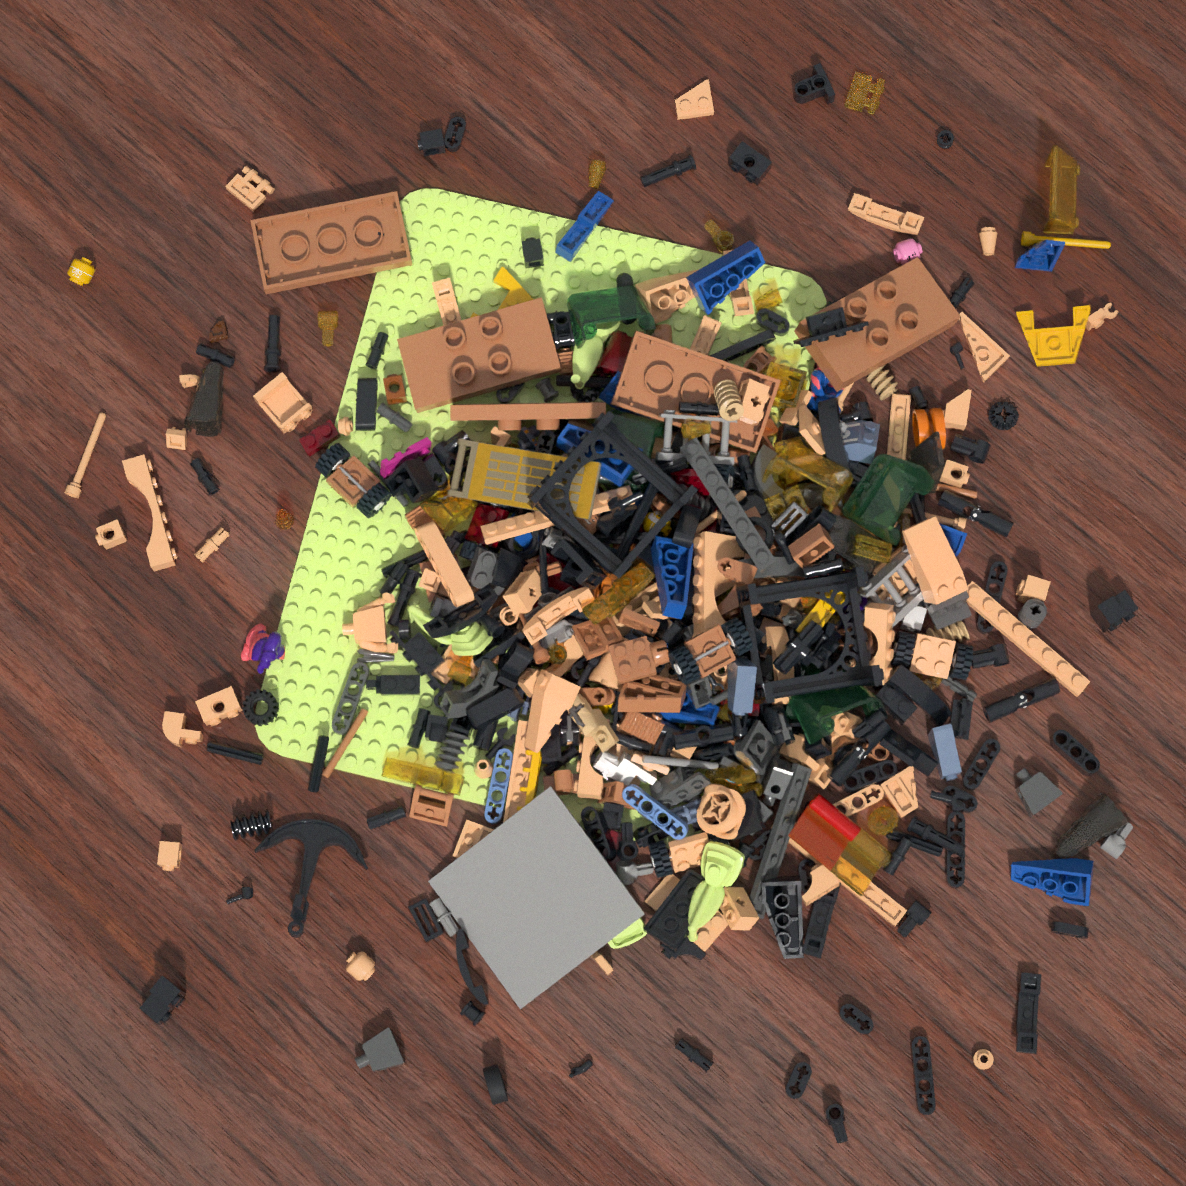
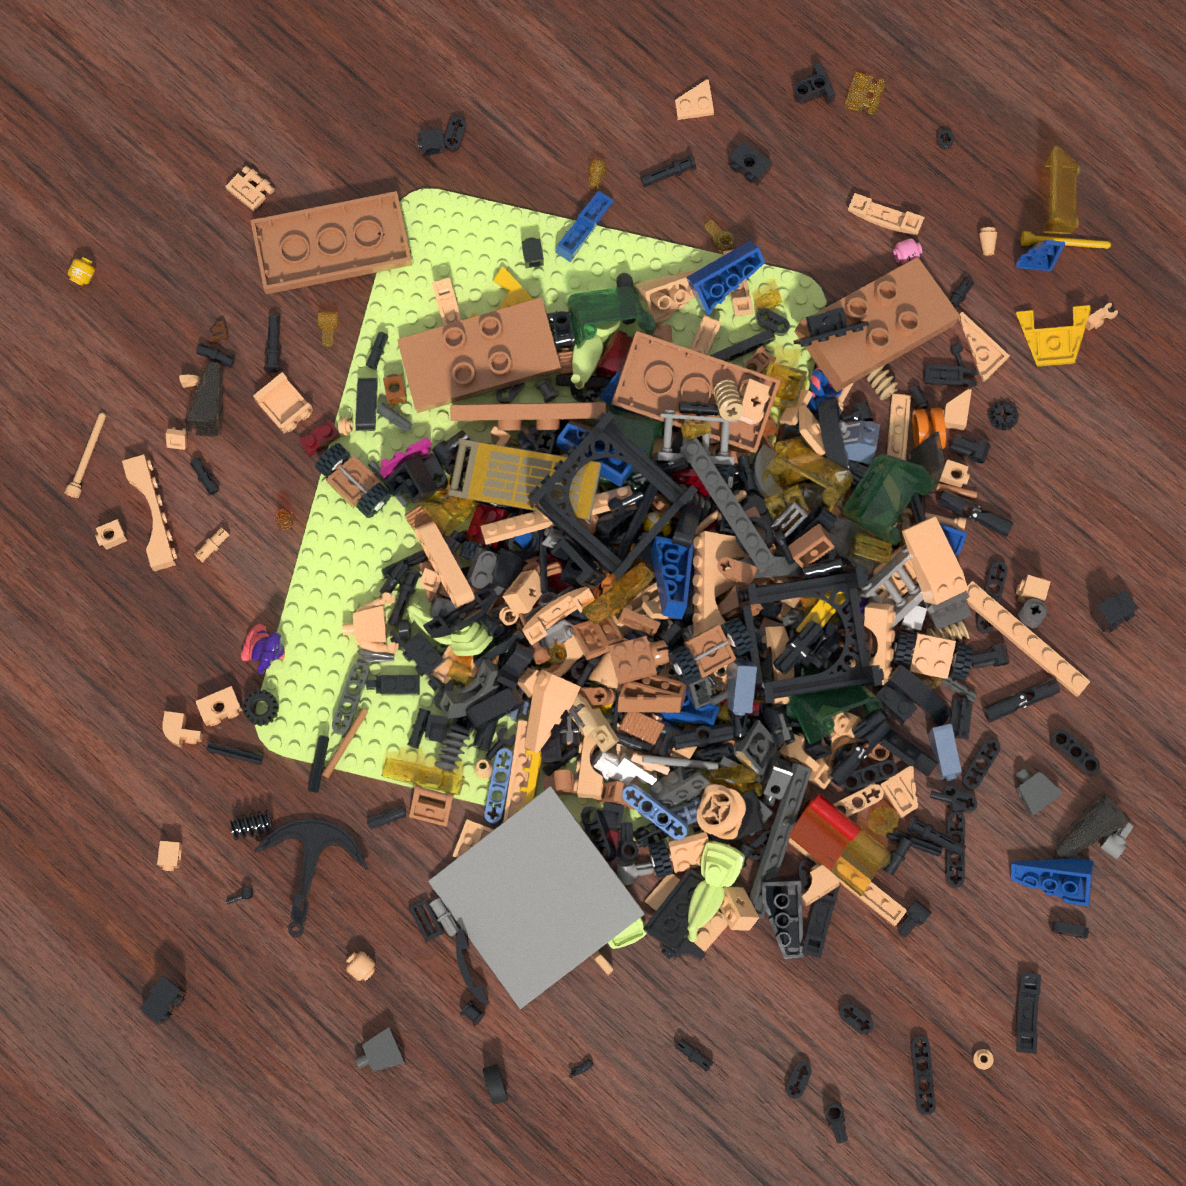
none -> black hinge [924,364,977,387]

